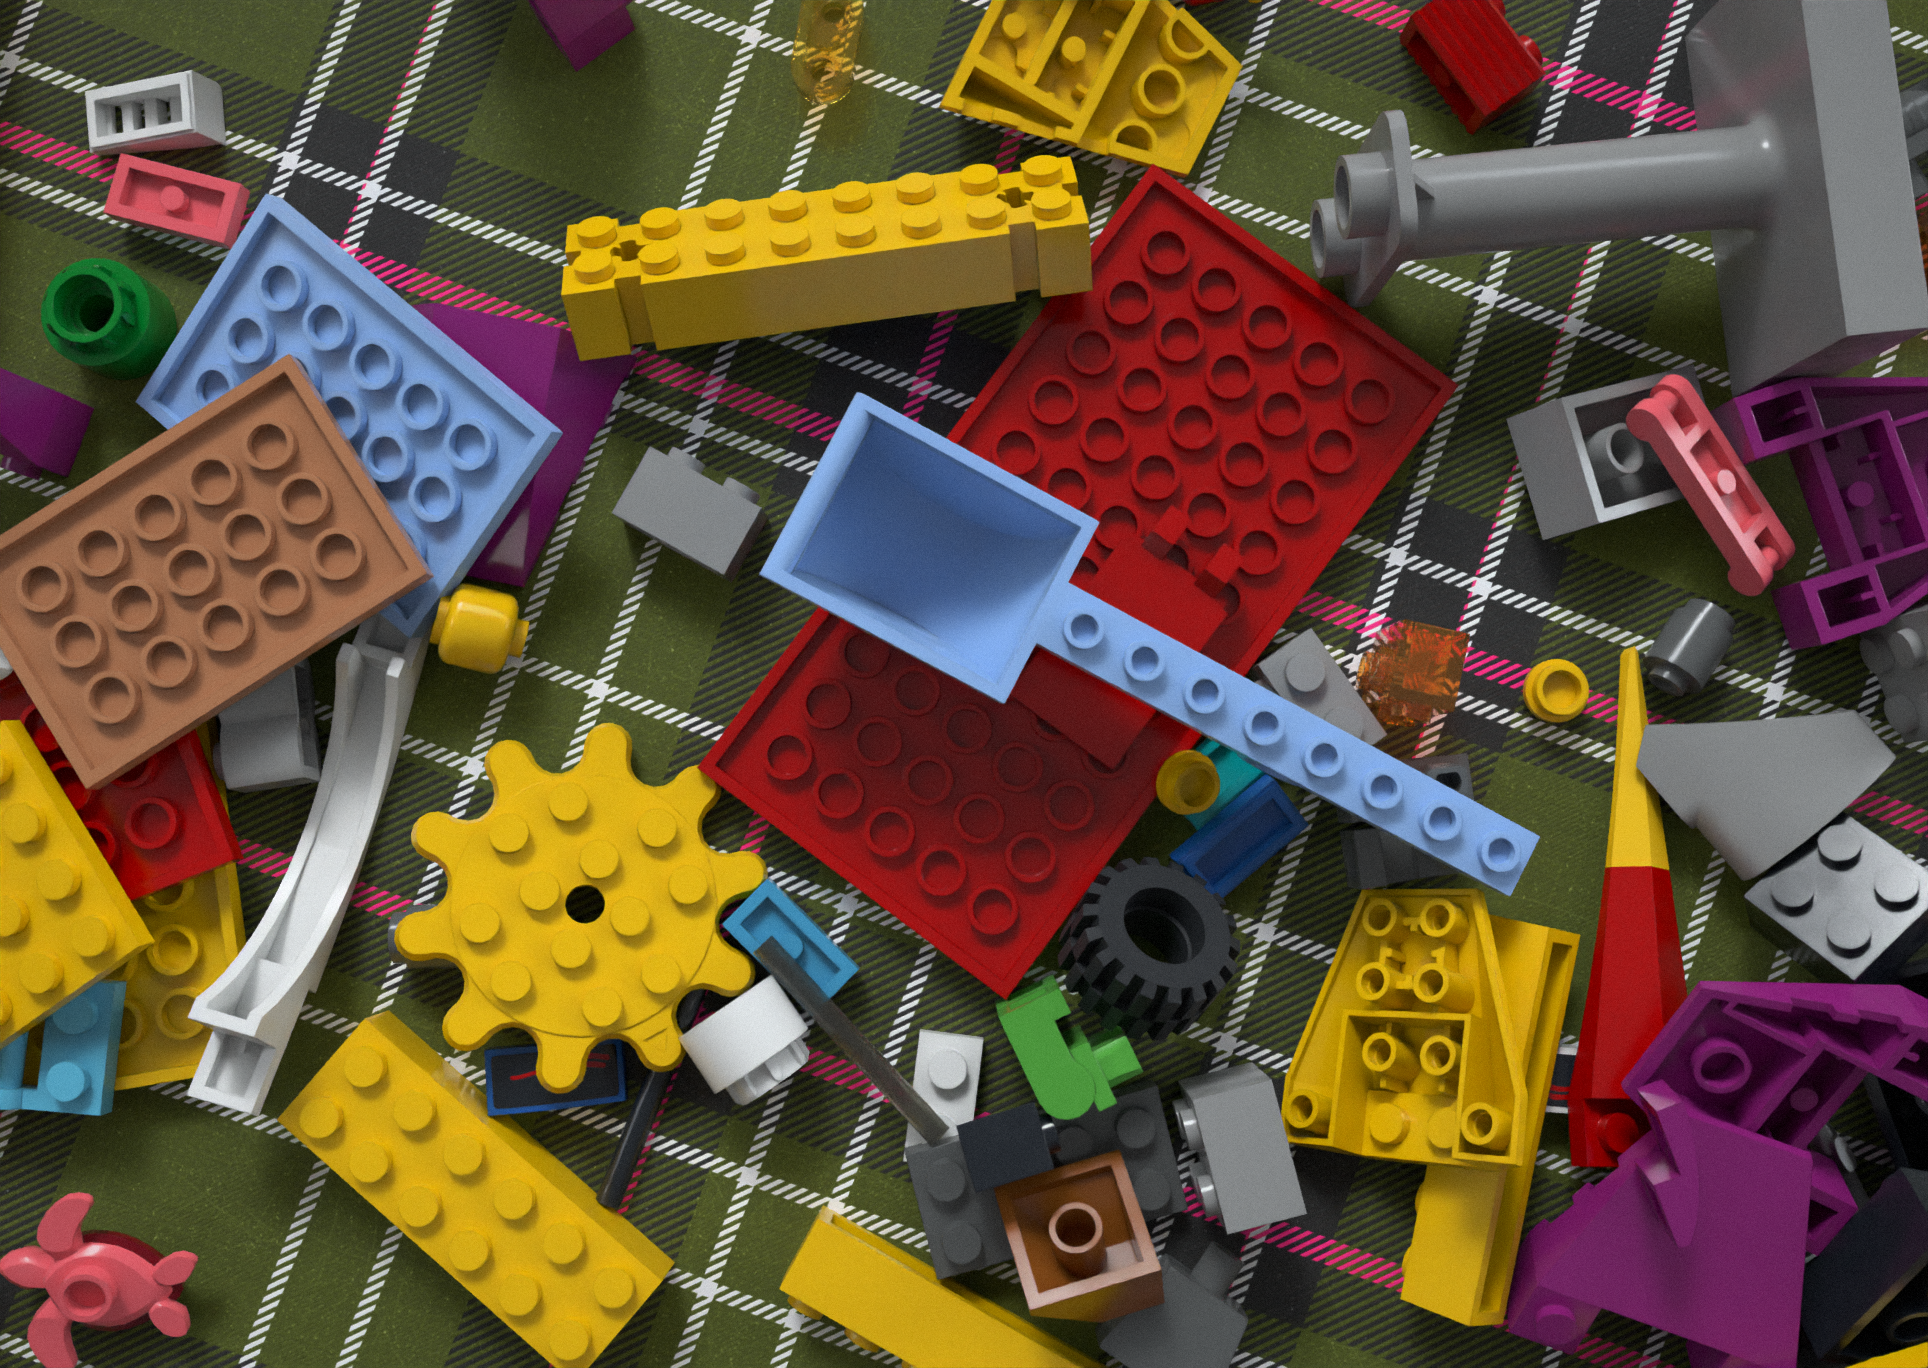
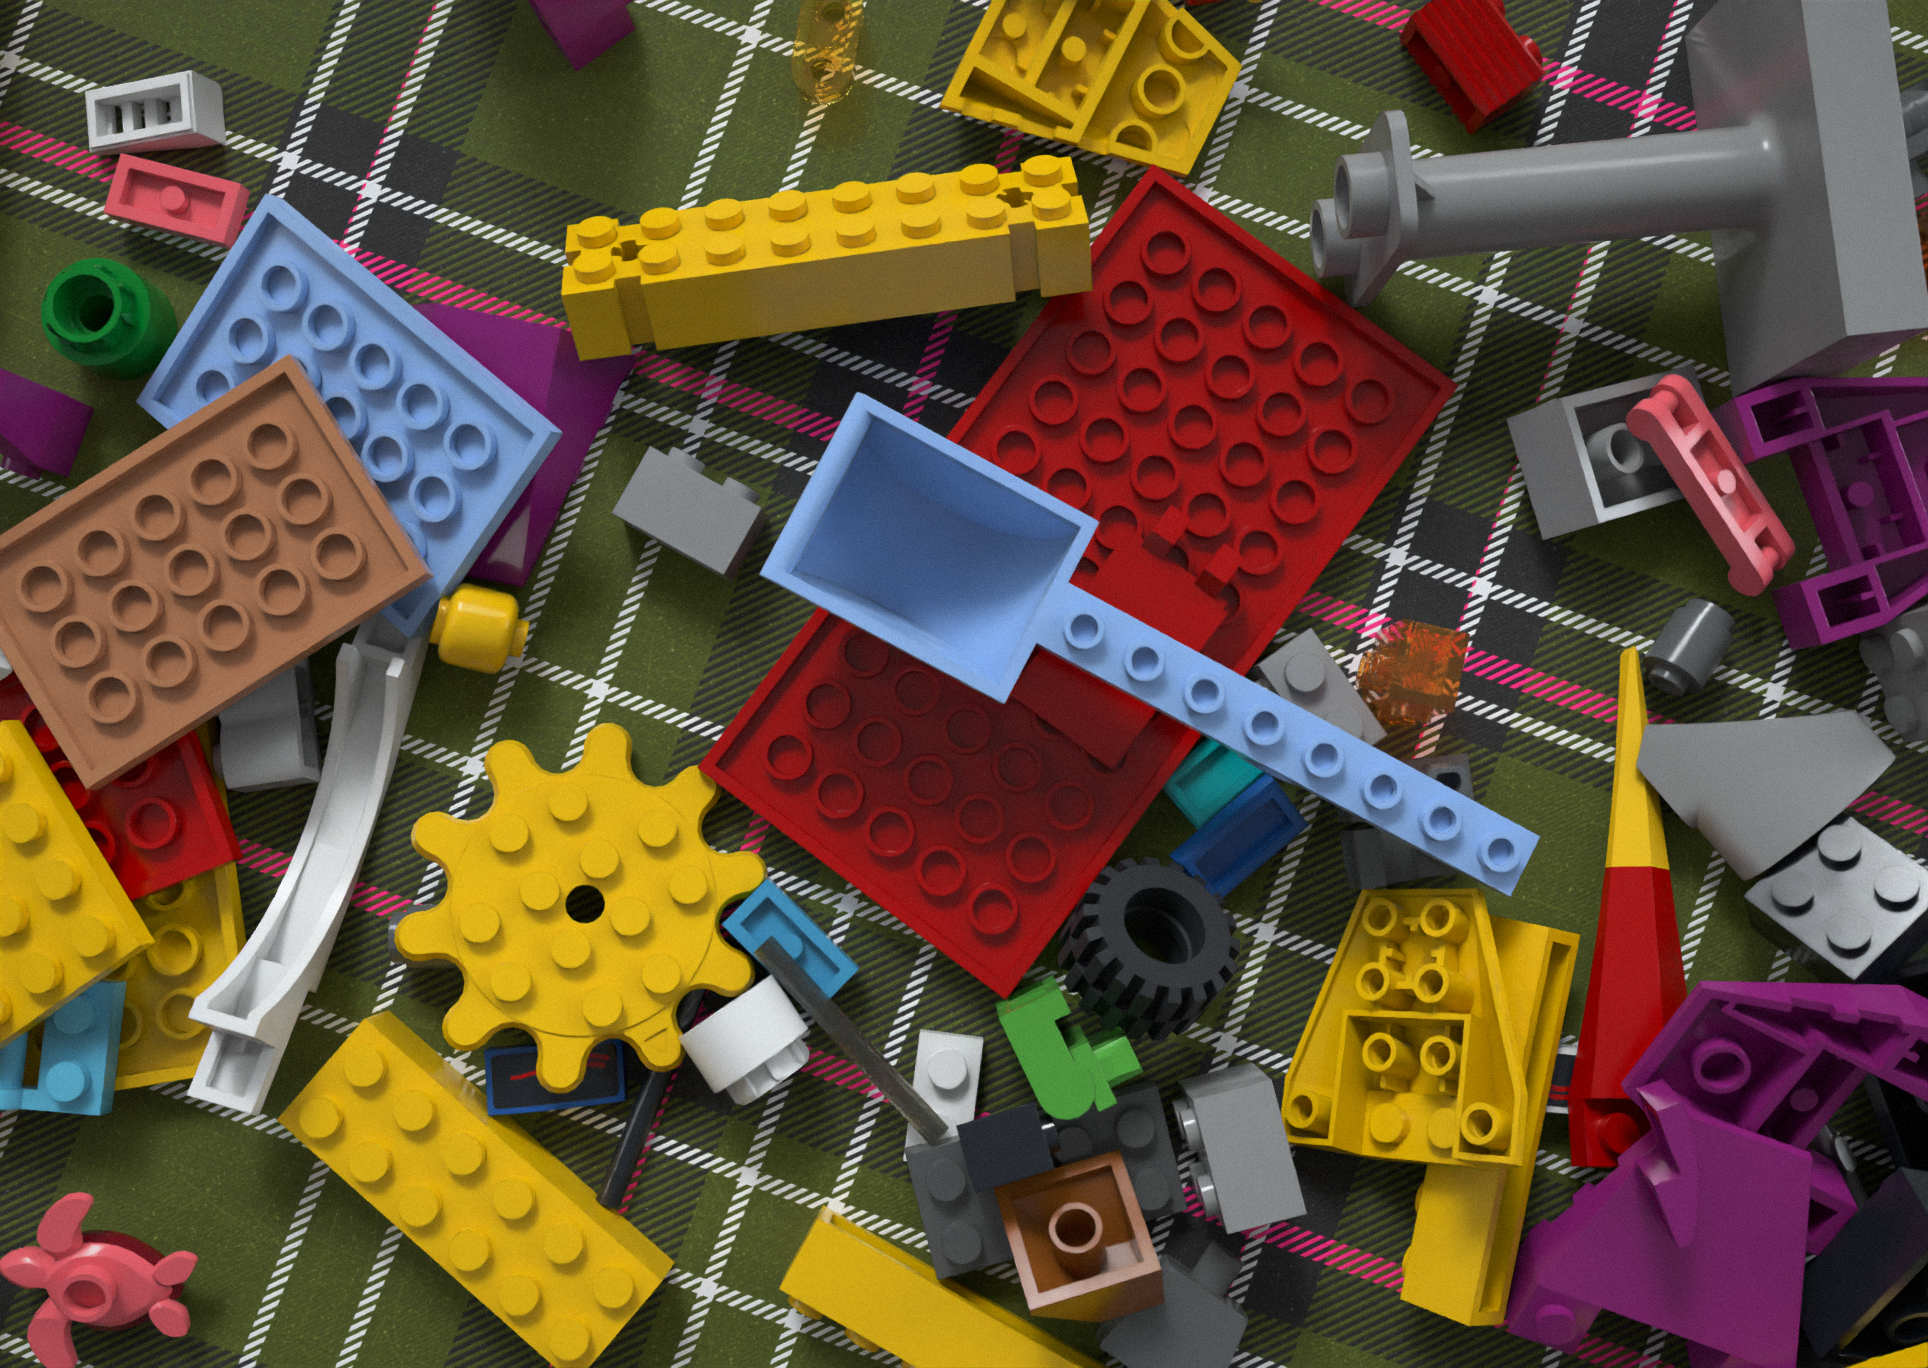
yellow plate [1156,750,1220,815] -> none
yellow plate [1523,659,1589,723] -> none

